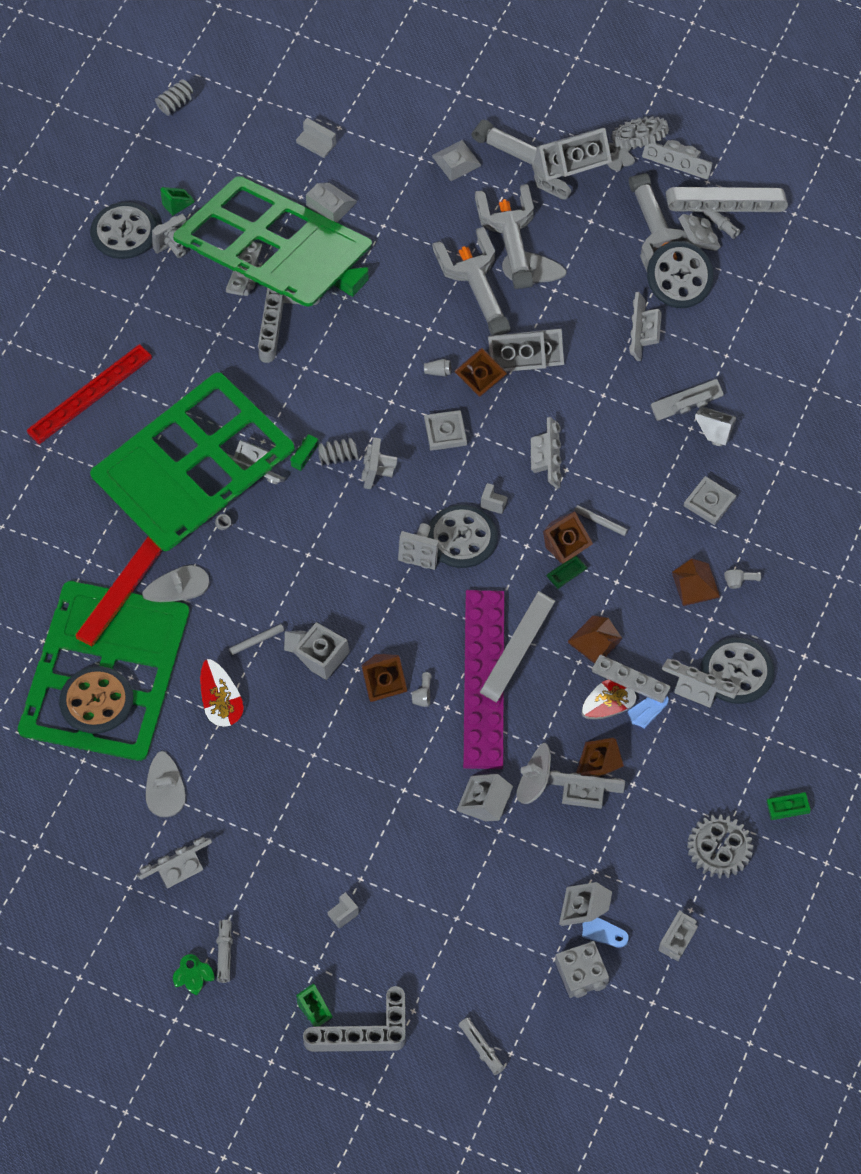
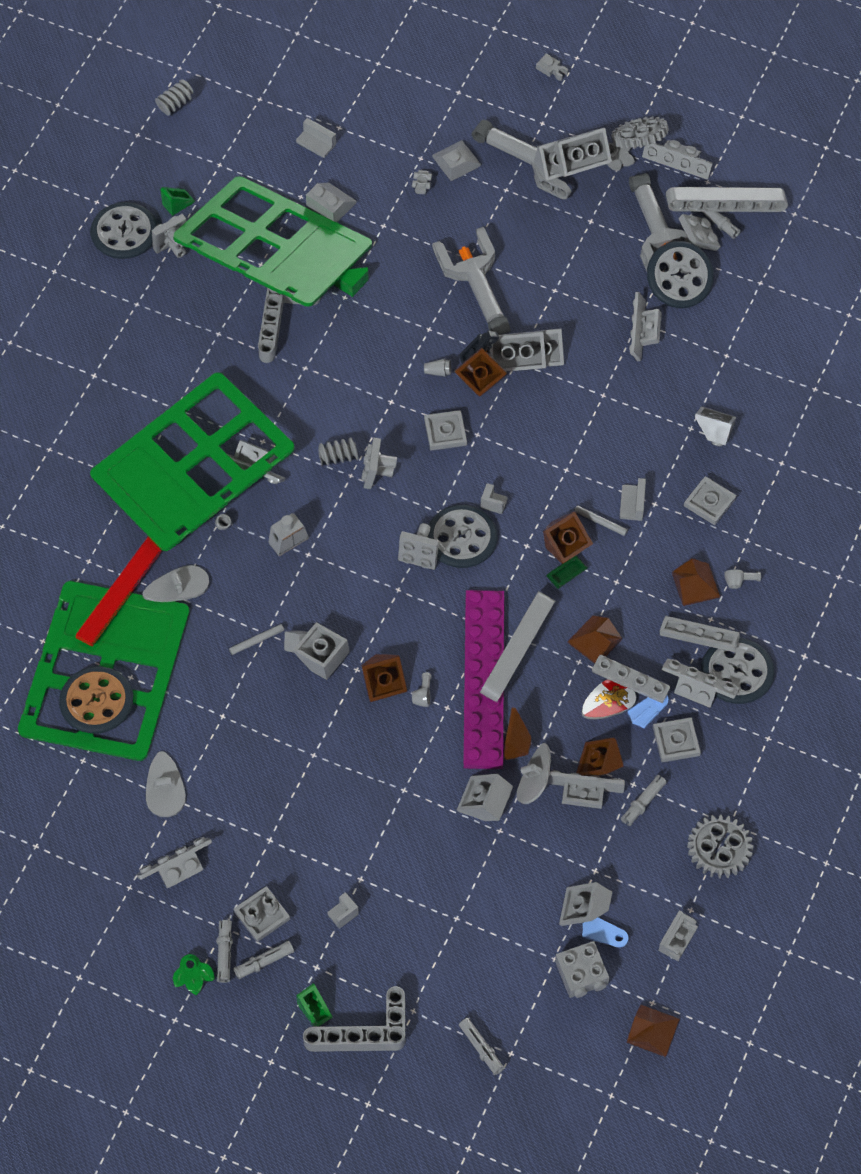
red tile [27,344,152,445] -> none
shield [200,659,244,727] -> none
light grey bracket [226,242,262,296] -> none
green piece [290,434,319,471] -> none
light grey piece [475,184,534,289] -> none
light grey shield [502,252,566,283] -> none
light grey bracket [531,417,562,489] -> none
light grey bracket [650,379,724,421] -> none
green plate [766,792,811,820] -> none
none -> light grey plate [233,886,290,942]
none -> light grey pin [233,940,294,980]
none -> light grey torso [268,513,309,556]
none -> light grey piece [412,170,432,194]
none -> black hinge [459,331,499,364]
none -> reddish brown slope [504,707,531,760]
none -> light grey plate [536,54,568,81]
none -> light grey panel [620,478,646,521]
none -> light grey pin [621,775,667,826]
none -> reddish brown slope [627,1005,679,1057]
none -> light grey plate [653,717,701,763]
none -> light grey plate [660,616,740,652]

